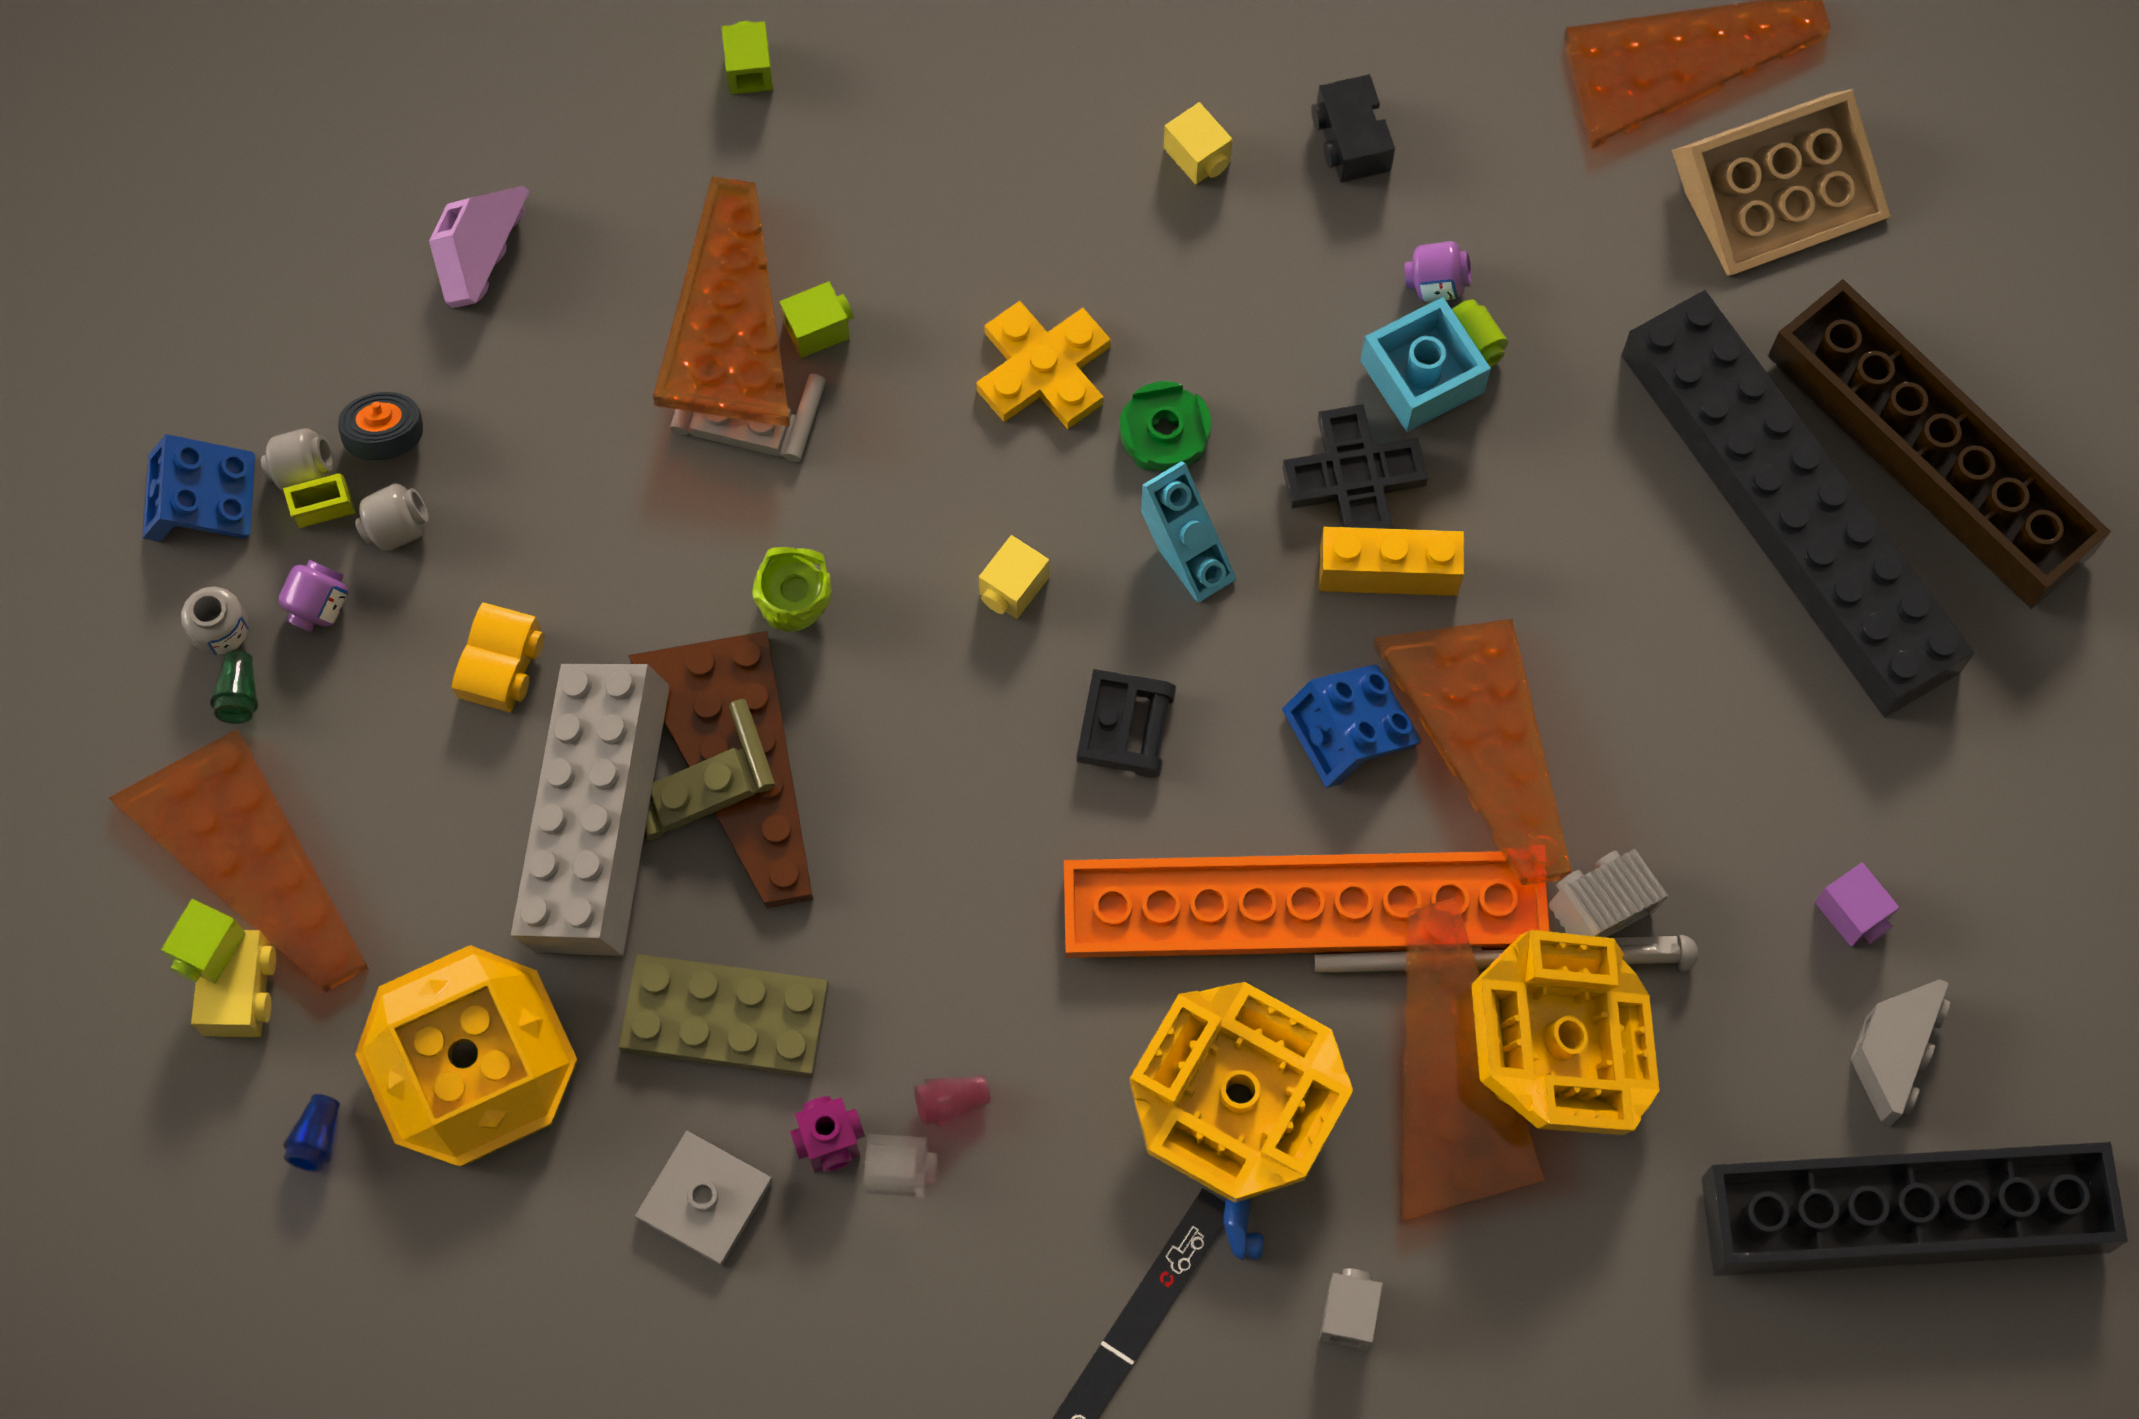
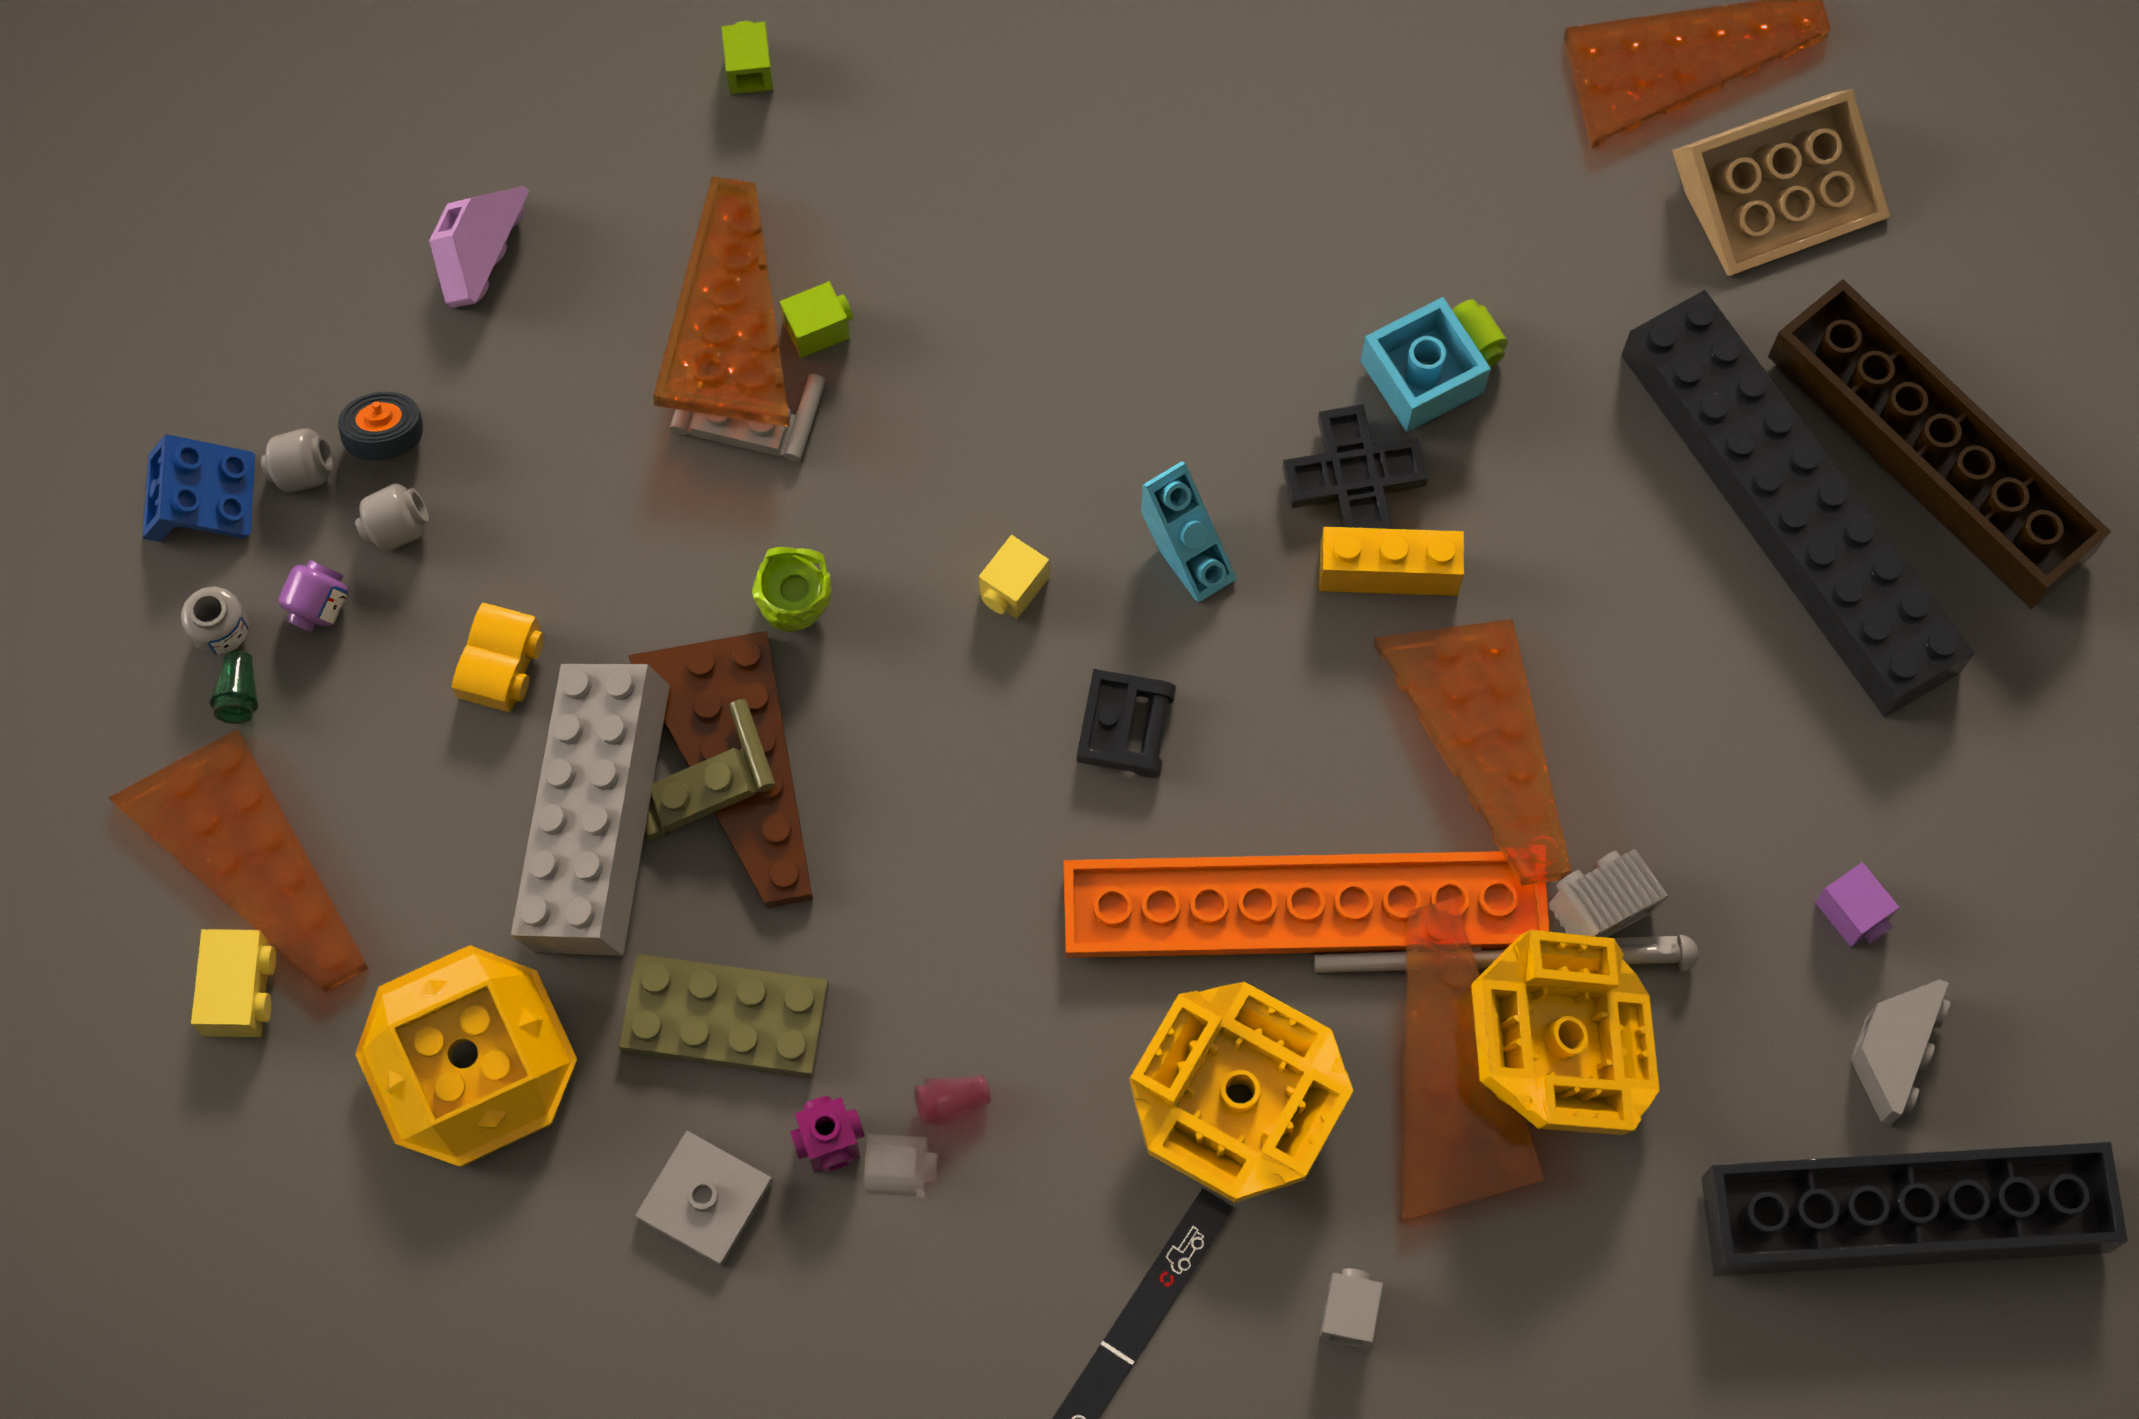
lime brick [161,899,246,984] -> none
neon yellow piece [283,473,355,528] -> none
clear blue cone [283,1094,340,1172] -> none
yellow plate [976,301,1111,430] -> none
green plate [1120,381,1211,472] -> none
light yellow brick [1163,102,1232,185] -> none
blue arm [1223,1198,1264,1261] -> none
blue bracket [1282,664,1421,788] -> none
black brick [1311,74,1395,183] -> none
medium lavender head [1404,241,1472,303] -> none

